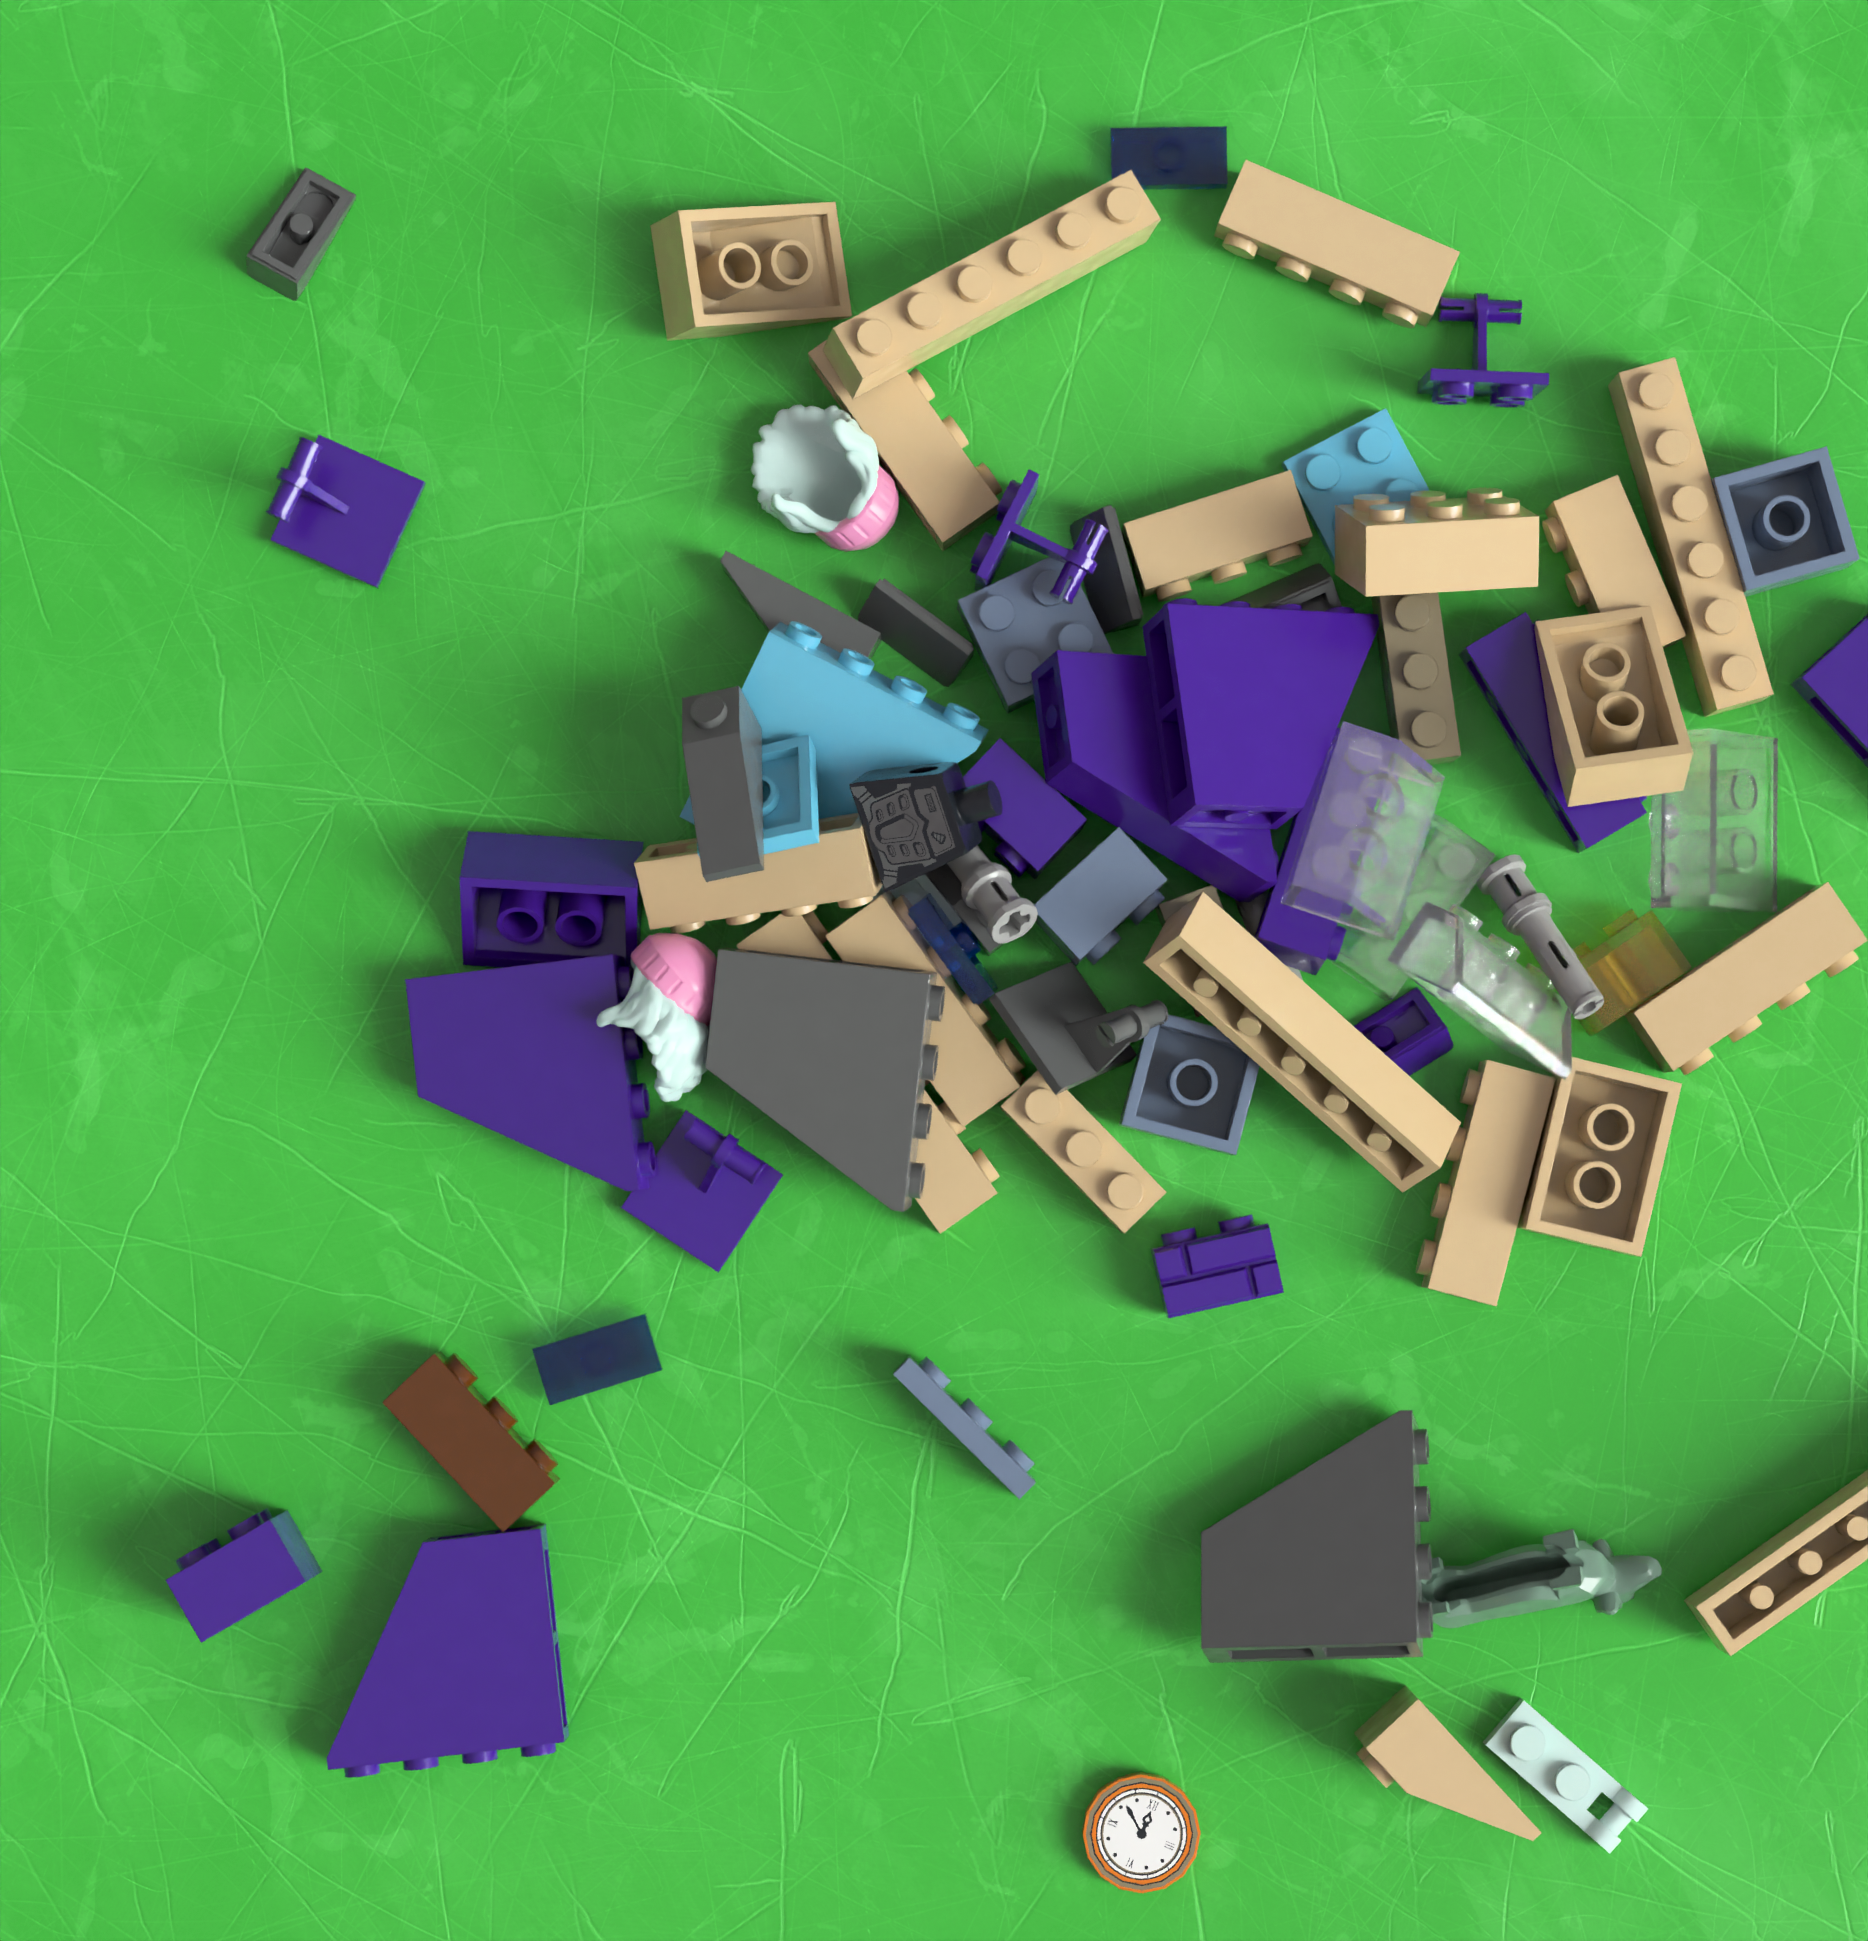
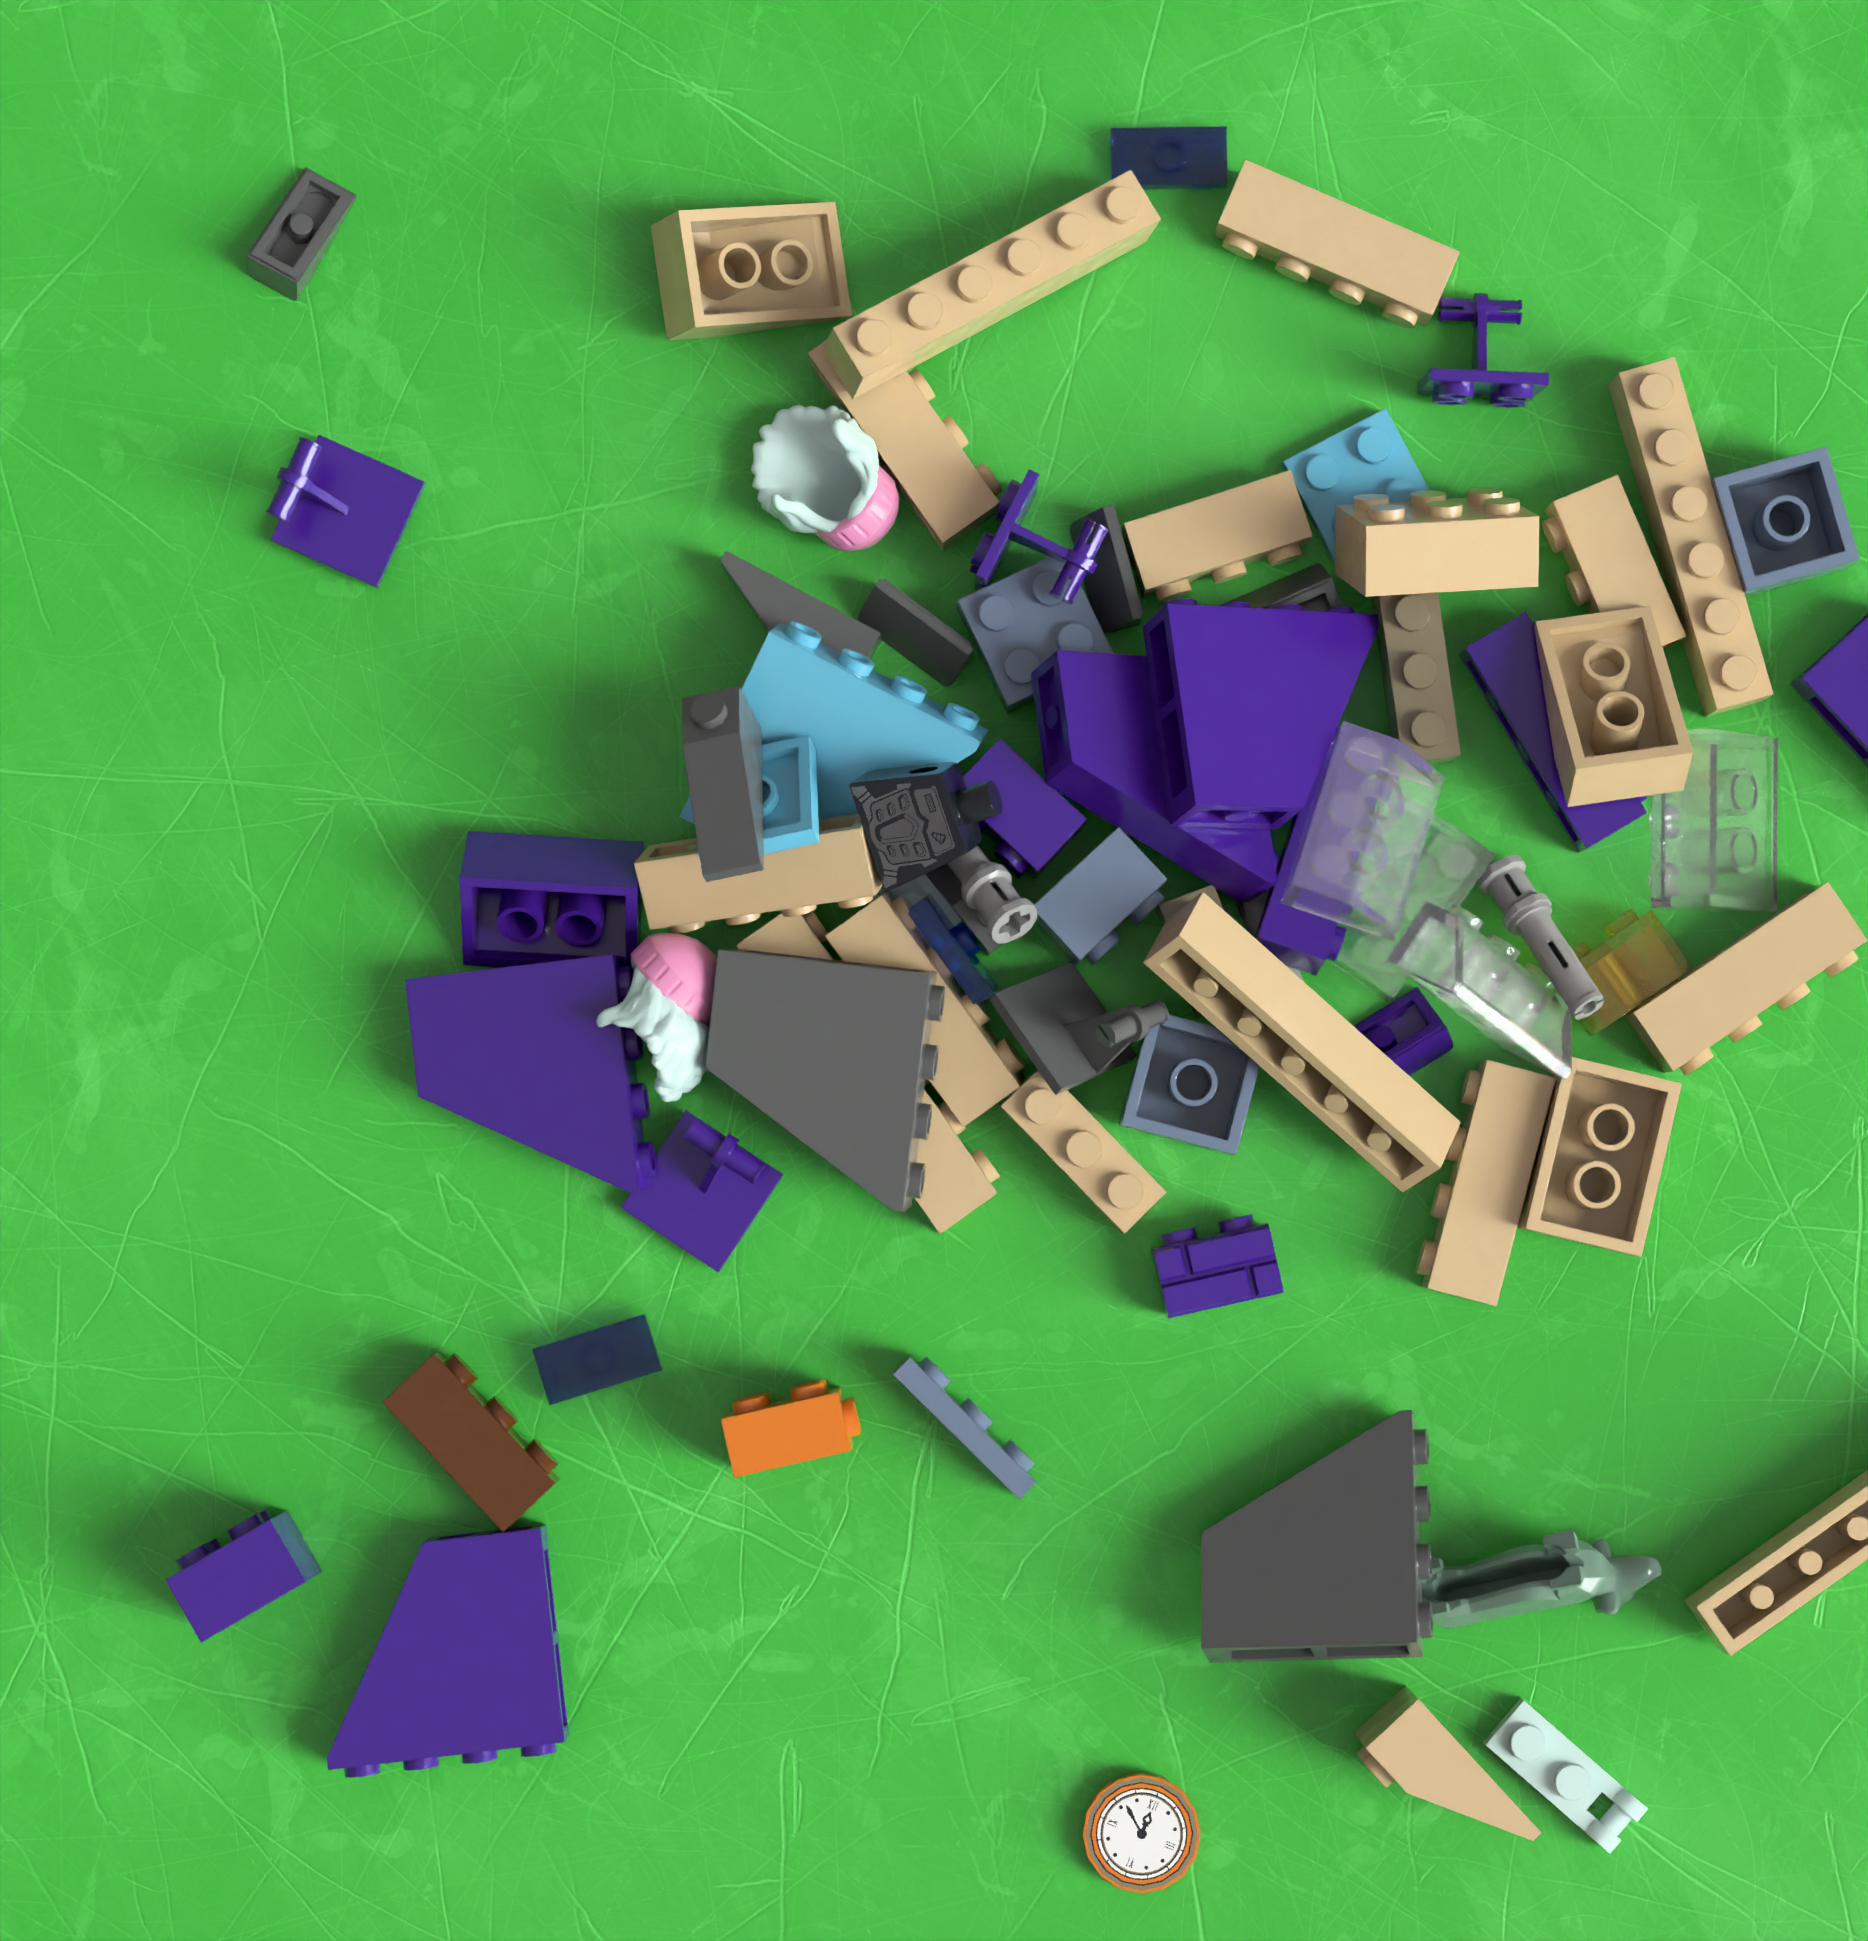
none -> orange brick [721,1379,862,1478]

